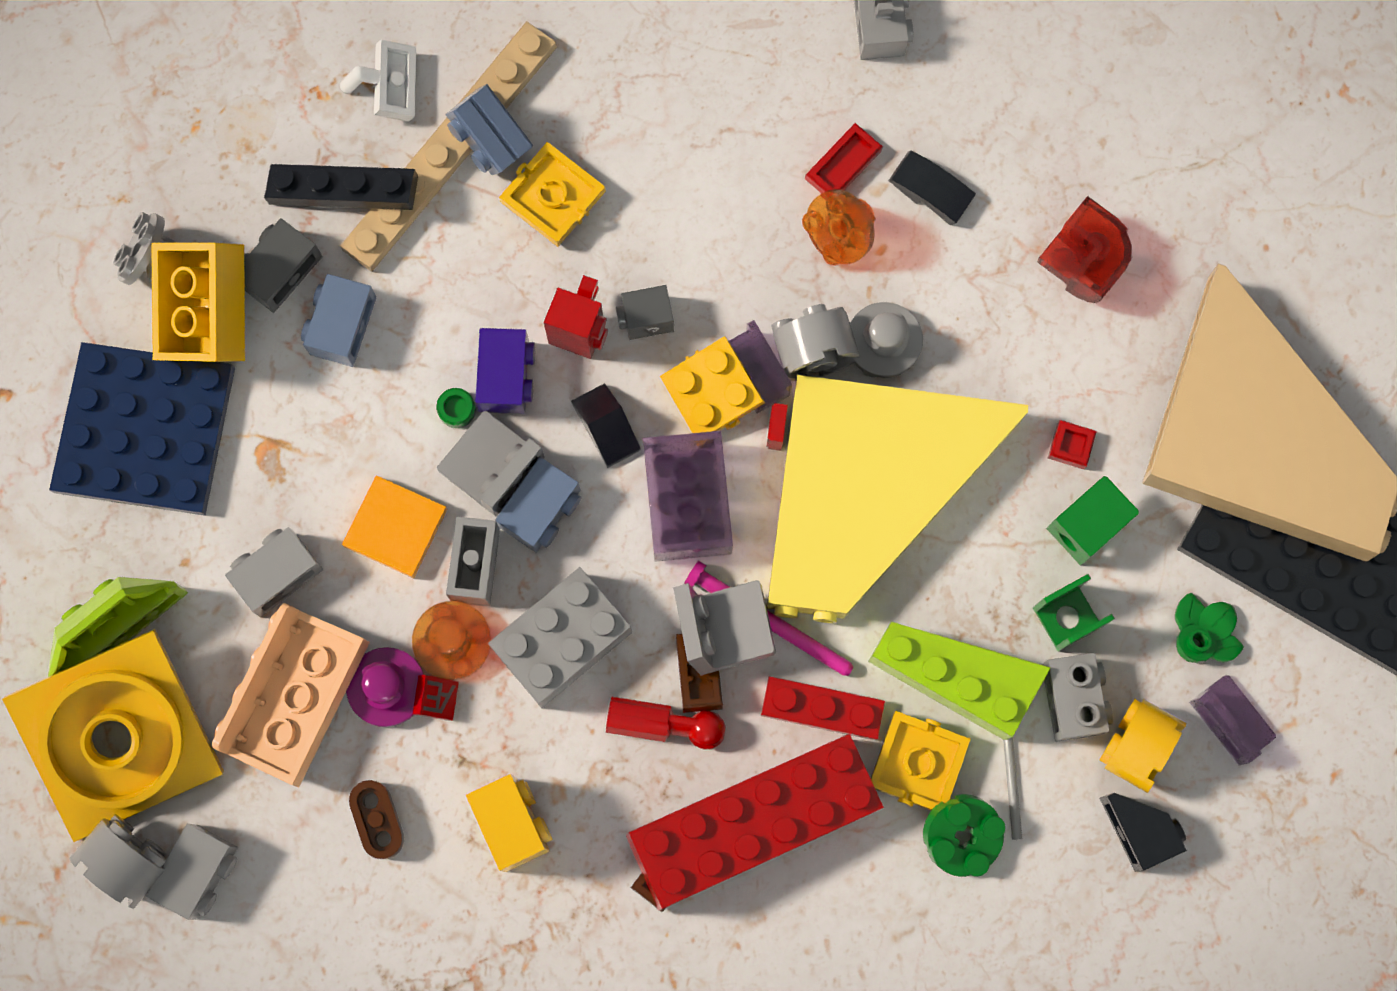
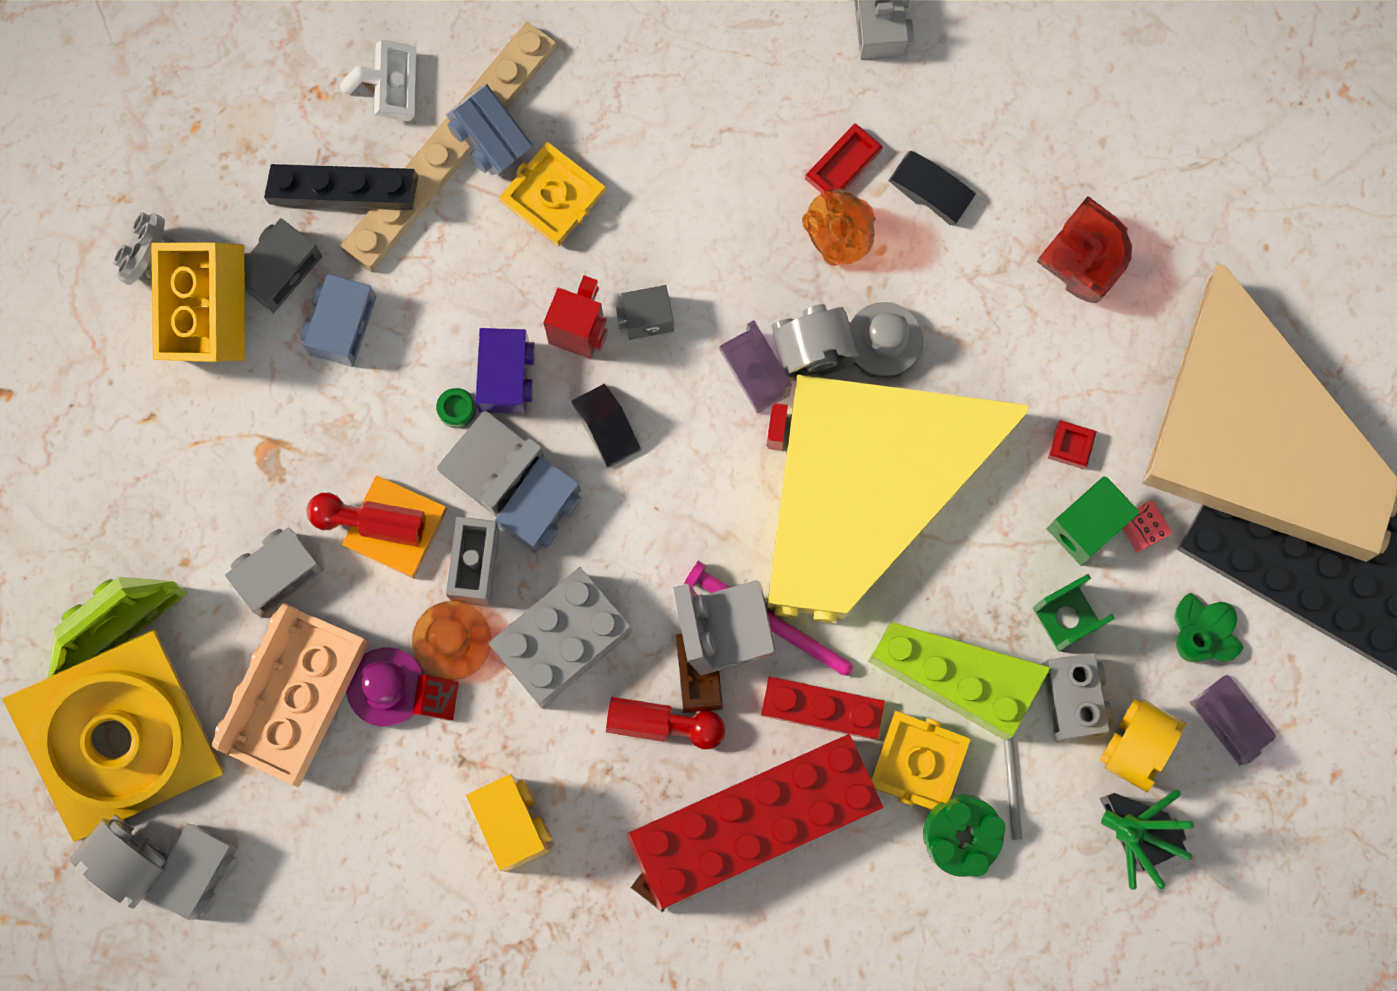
dark blue plate [49,342,235,516] -> none
reddish brown plate [349,780,404,859] -> none
clear purple brick [643,431,733,562] -> none
yellow plate [660,336,765,443] -> none
none -> red piece [306,492,426,547]
none -> green plant [1101,790,1194,890]
none -> coral tile [1122,500,1172,553]

